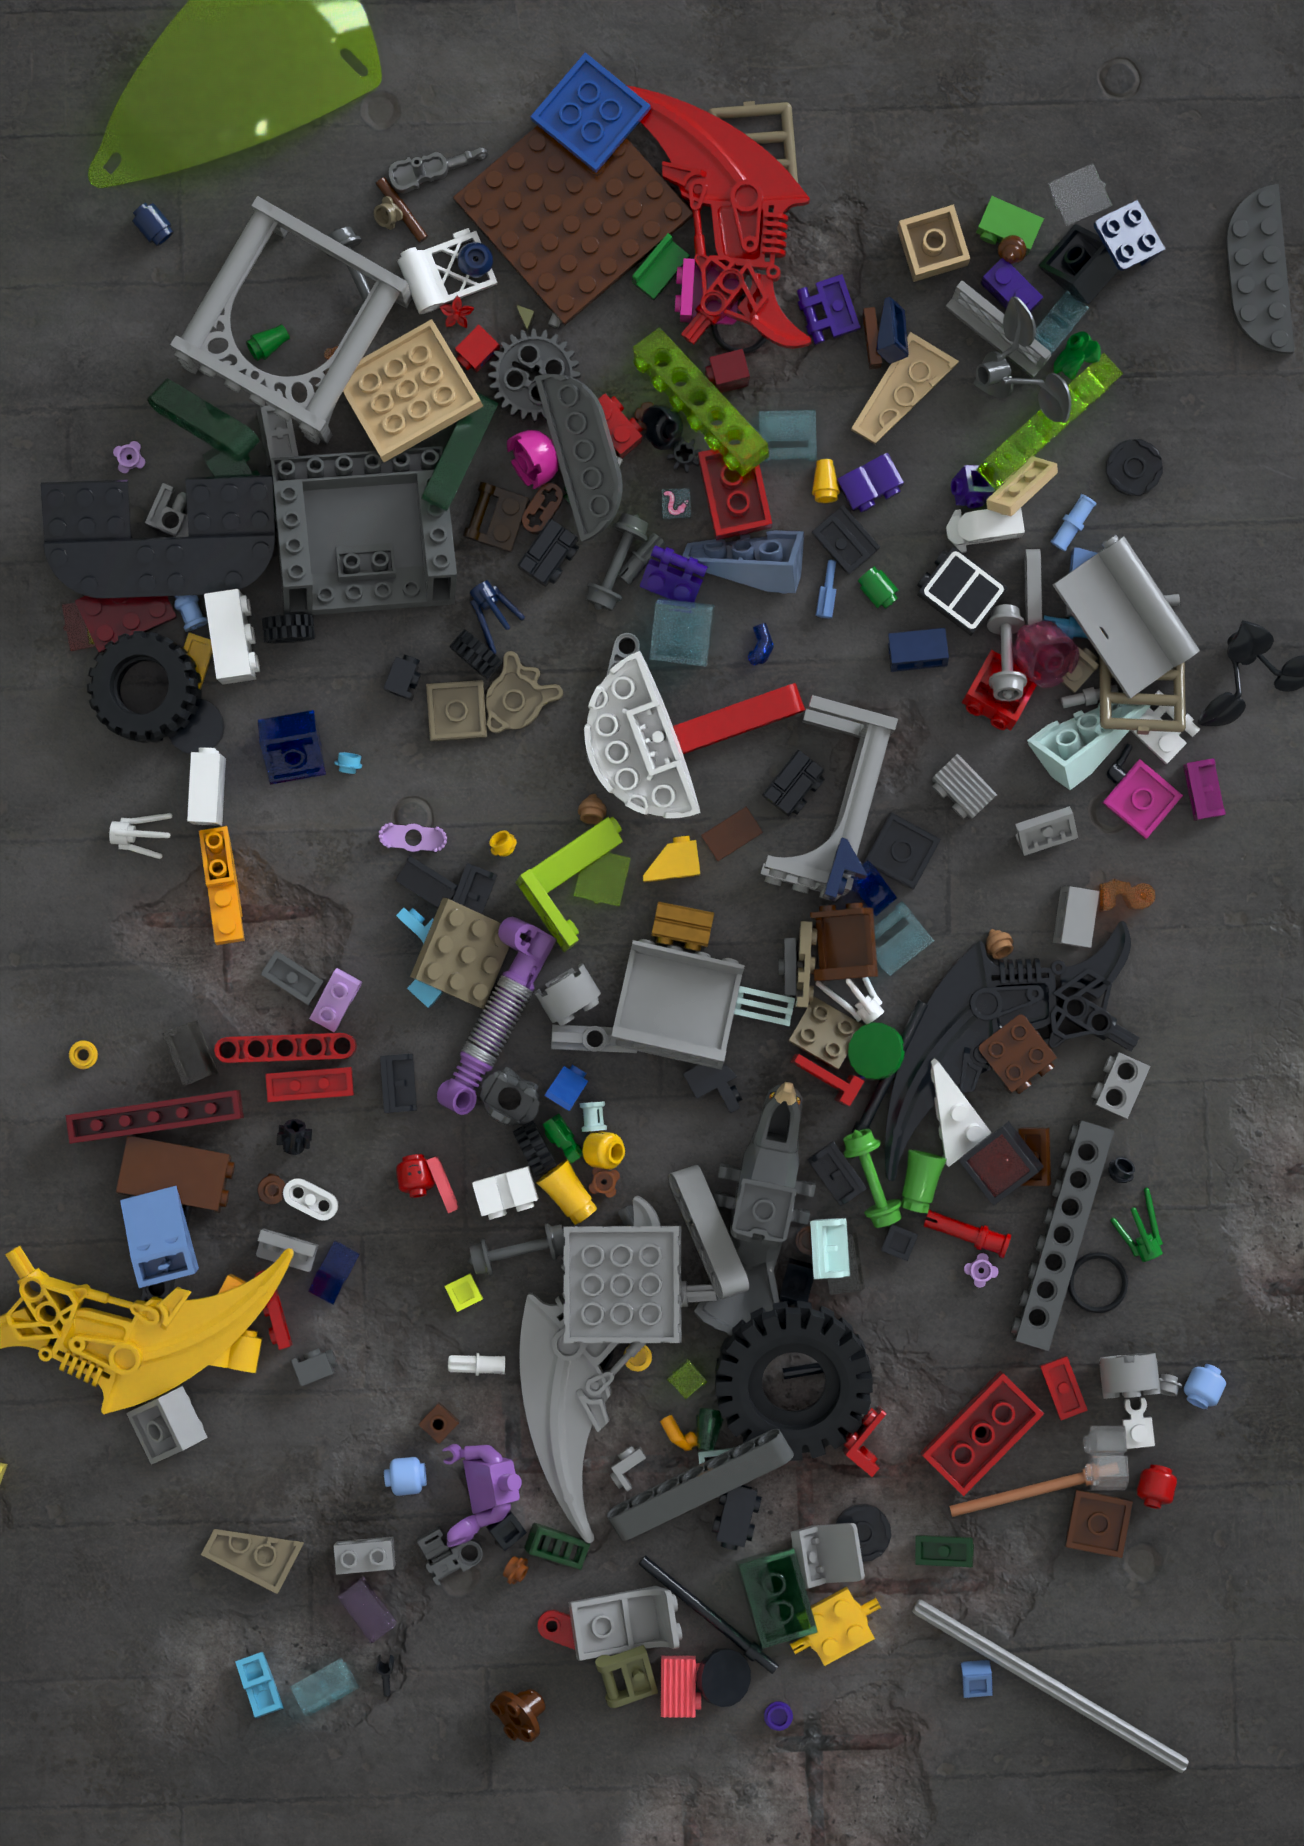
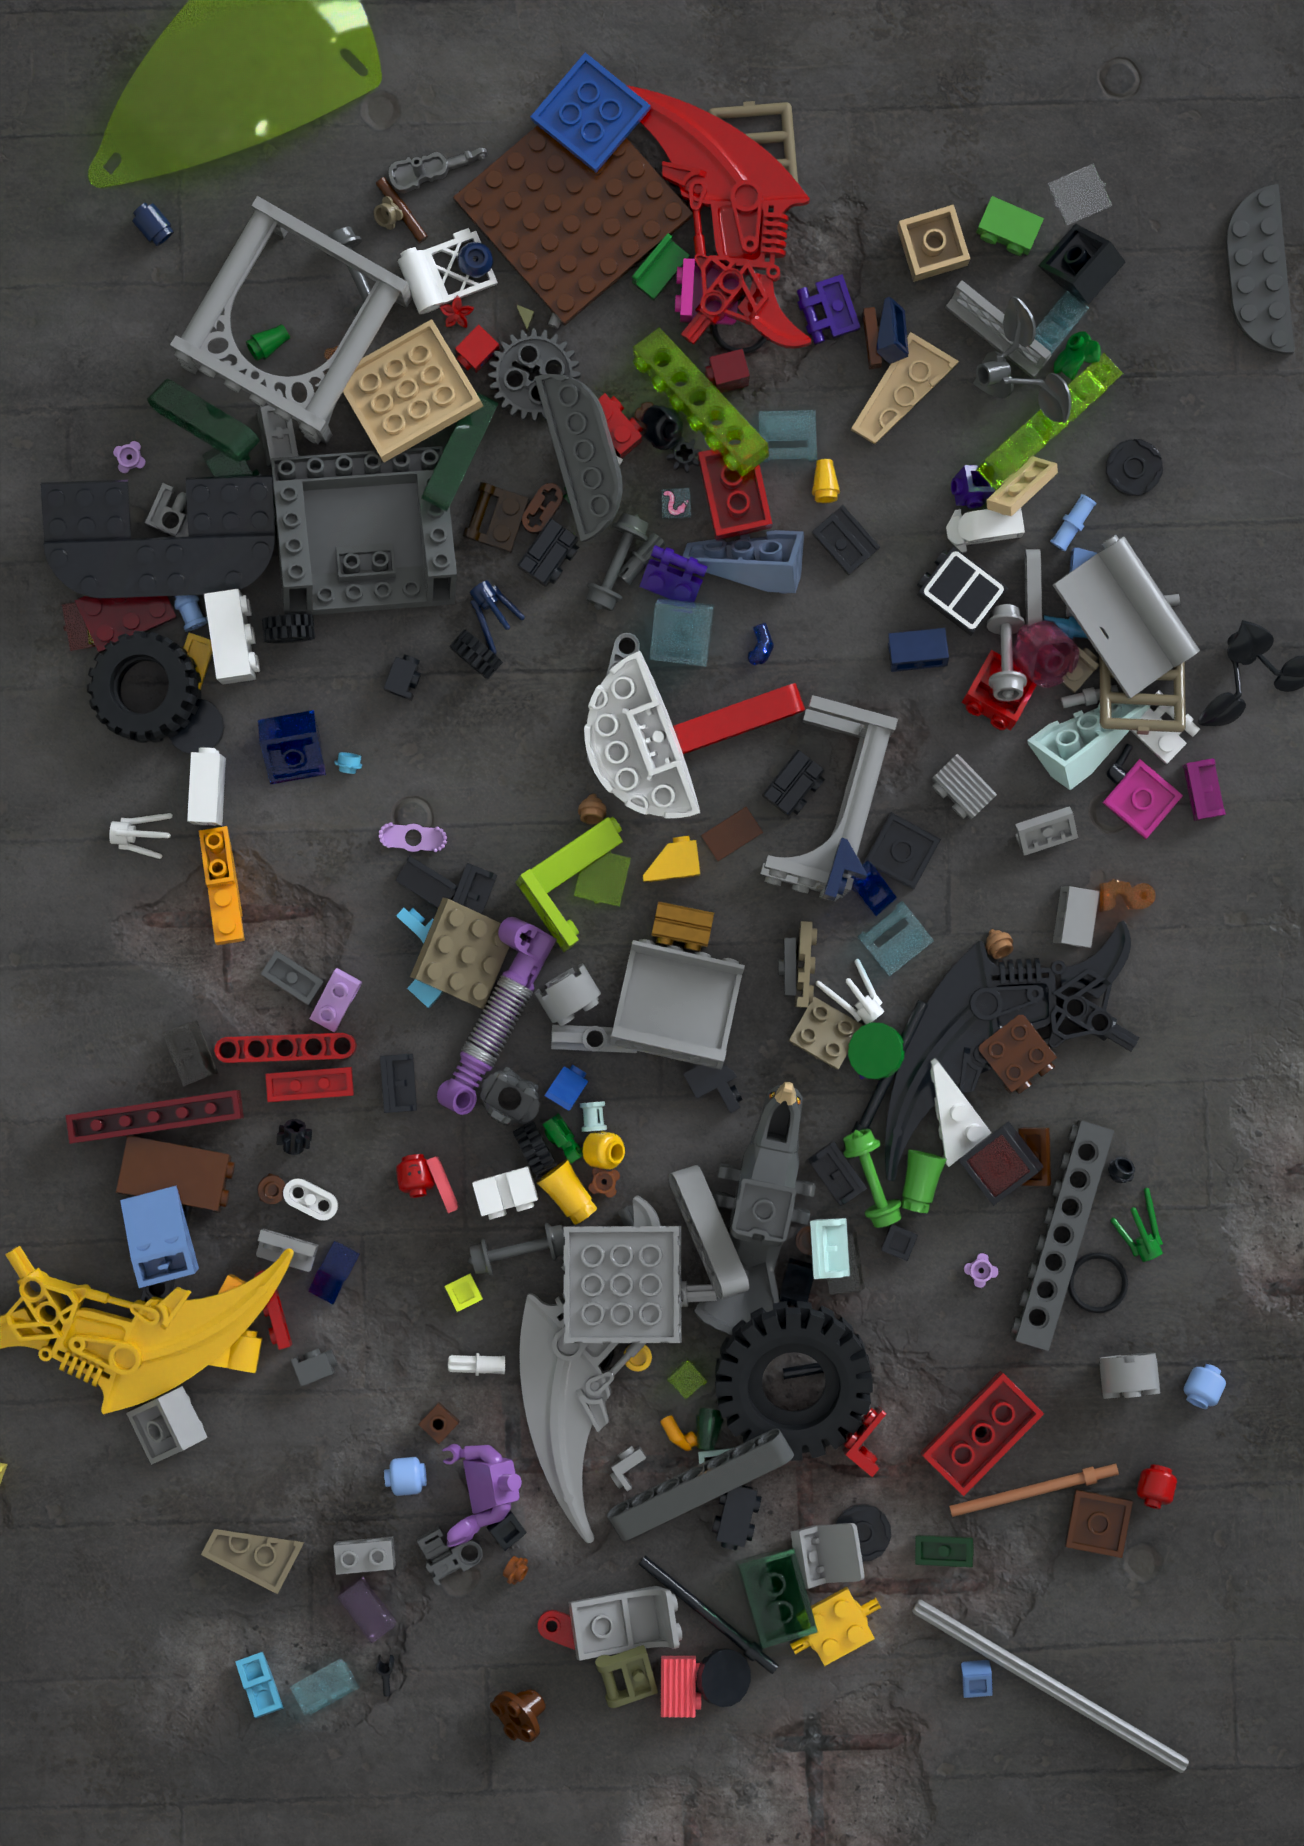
yellow plate [69,1041,98,1069] -> none
dark tan tile [426,680,487,742] -> none
dark tan tile [486,651,563,734] -> none
yellow plate [489,830,517,857] -> none
dark pink cylinder [507,430,559,489] -> none
dark green slope [524,1523,591,1570] -> none
light aqua tile [734,986,795,1026] -> none
dark purple plate [764,1701,793,1731] -> none
red fence [790,1054,865,1106] -> none
reddish brown panel [810,903,878,981] -> none
medium blue axle [815,559,836,619] -> none
dark purple brick [837,453,904,513] -> none
green brick [858,566,899,609] -> none
red pin [923,1209,1012,1259] -> none
dark purple brick [980,258,1043,312] -> none
reddish brown plate [998,235,1027,264] -> none
red plate [1040,1356,1088,1420] -> none
clear piece [1084,1426,1129,1490] -> none
light grey brick [1091,1052,1151,1119] -> none
bracket [1094,200,1165,271] -> none
white plate [1122,1397,1155,1449] -> none
light grey plate [1159,1374,1182,1396] -> none

